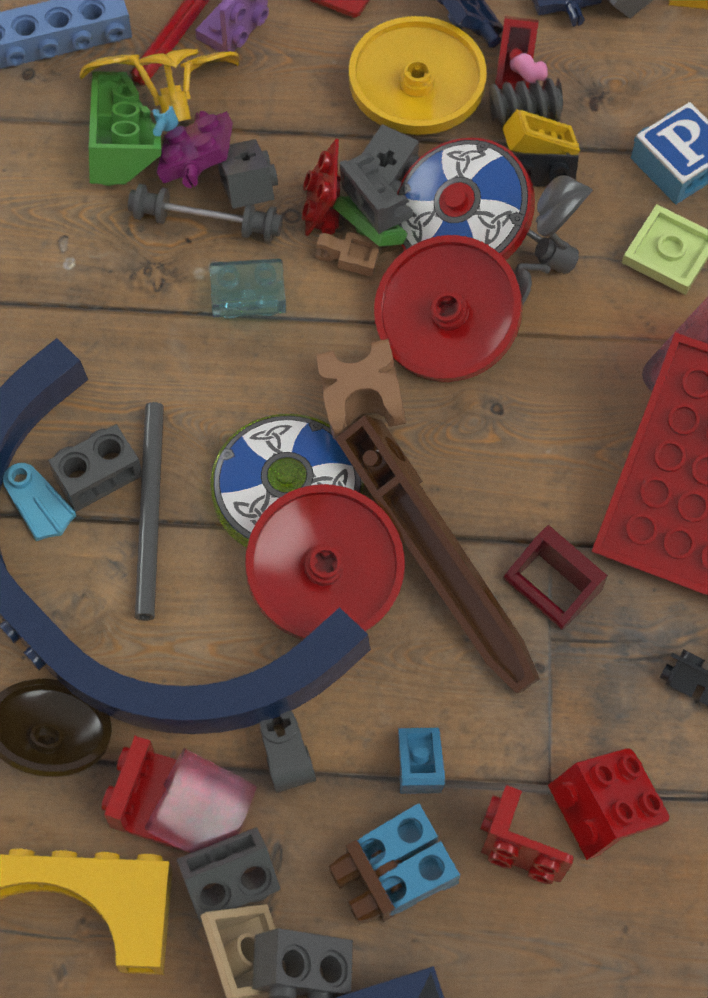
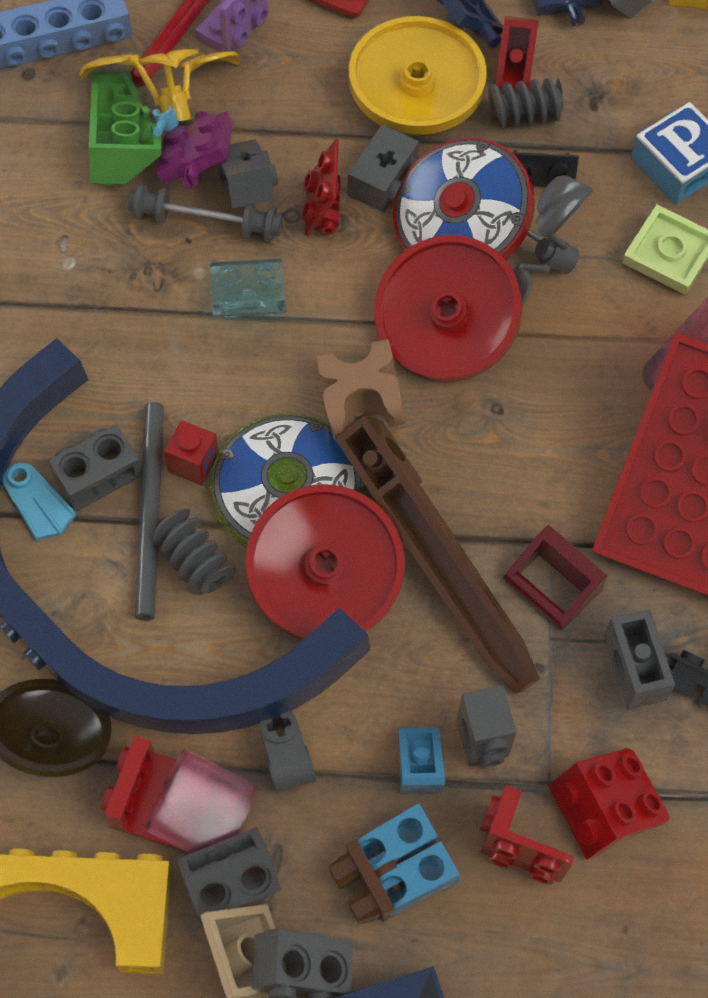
medium nougat plate [315,231,381,277] -> none
bright green plate [333,196,408,247] -> none
dark grey hinge [340,153,413,234] -> none
yellow slope [503,109,580,155] -> none
bright pink arm [510,53,547,83] -> none
none -> dark grey piece [153,509,236,595]
none -> red brick [164,420,219,486]
none -> dark grey brick [457,685,517,768]
none -> dark grey brick [604,610,675,709]

